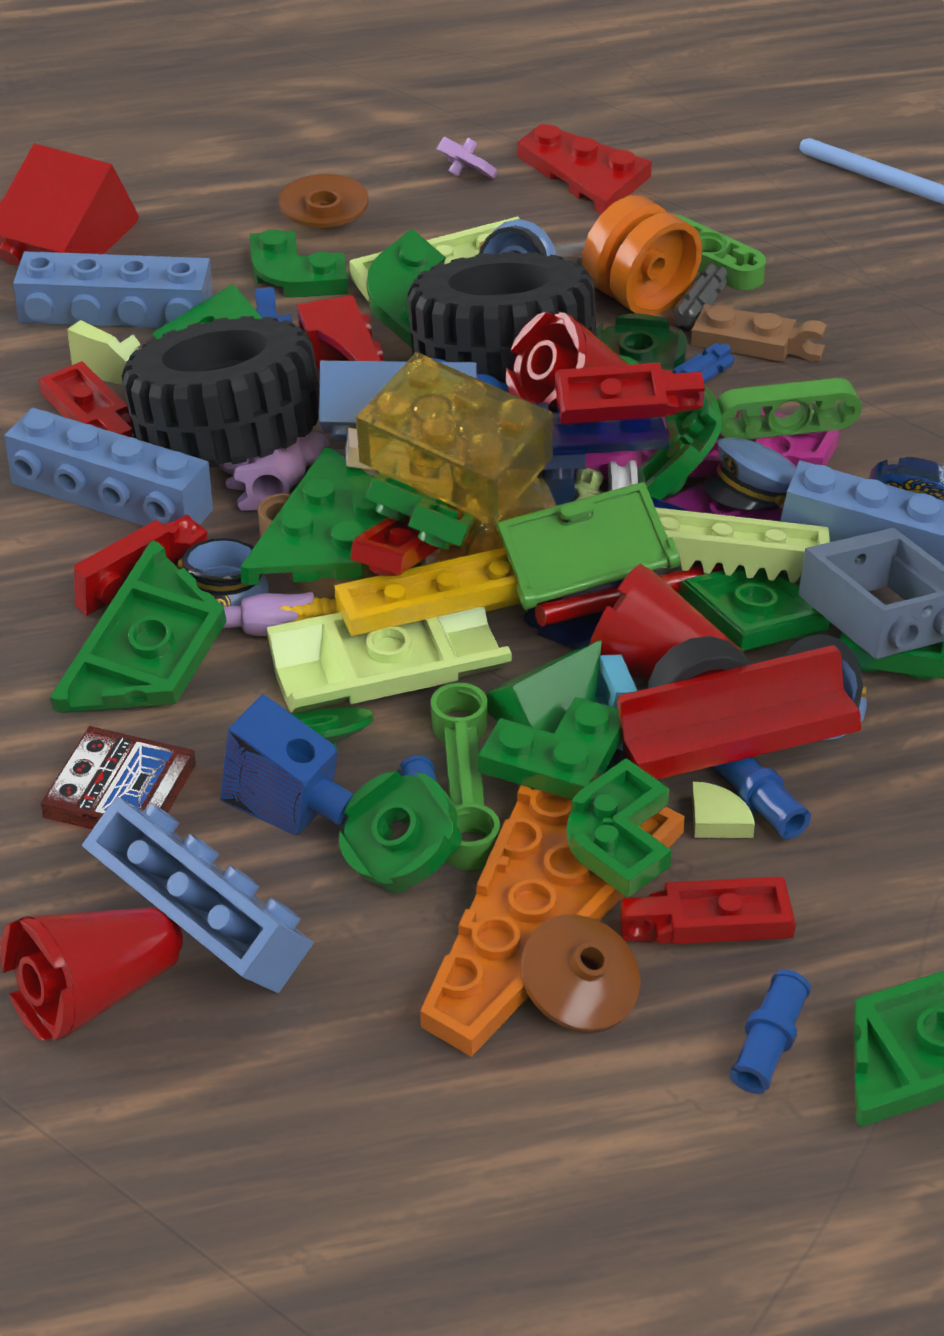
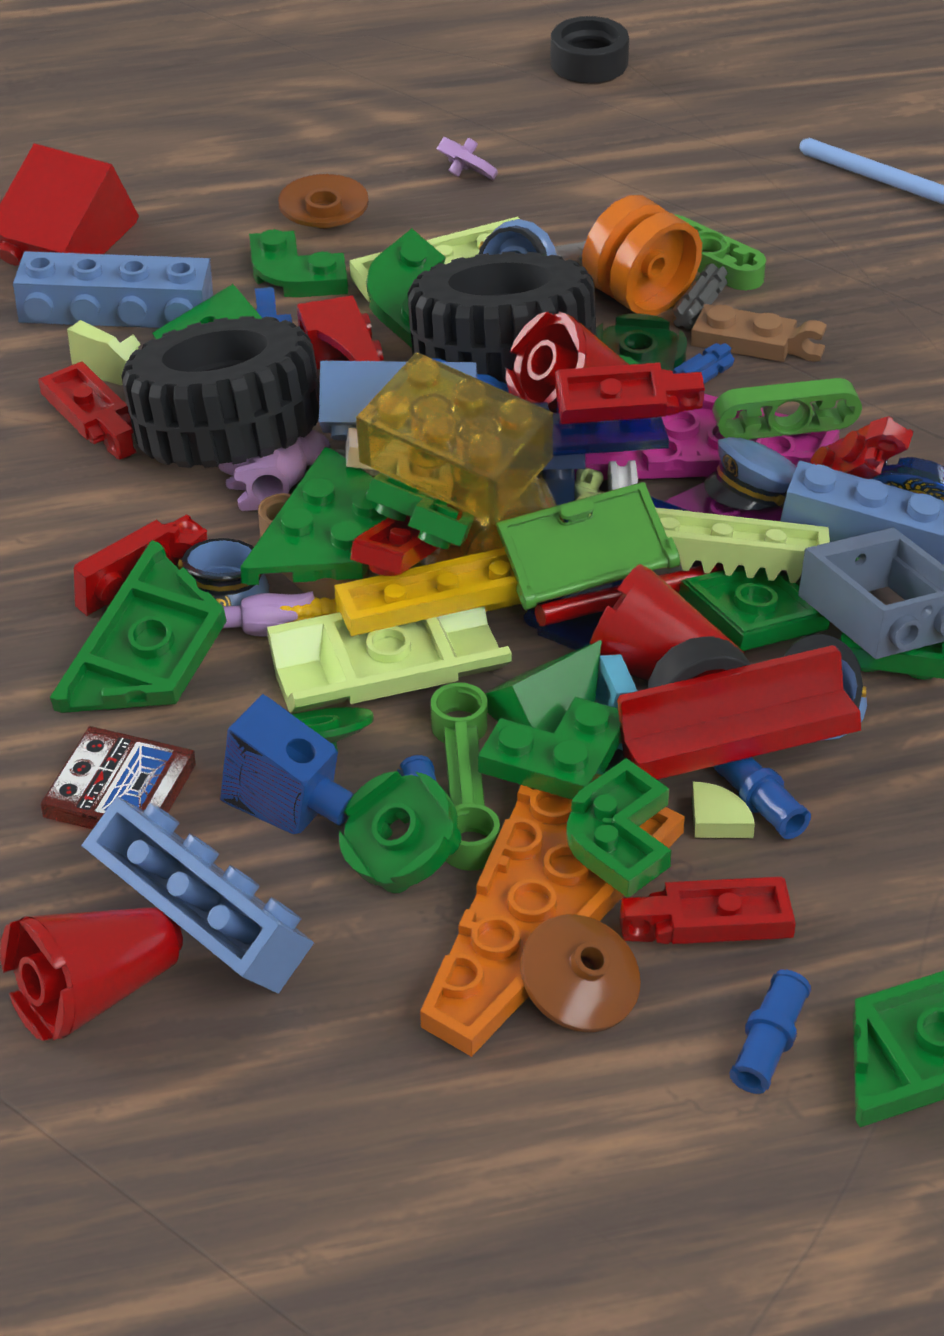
medium blue brick [4,407,213,526] -> none
red wing [518,123,652,214] -> none
green plate [637,385,723,506] -> none
none -> black tyre [550,16,629,83]
none -> red hinge [809,416,914,479]

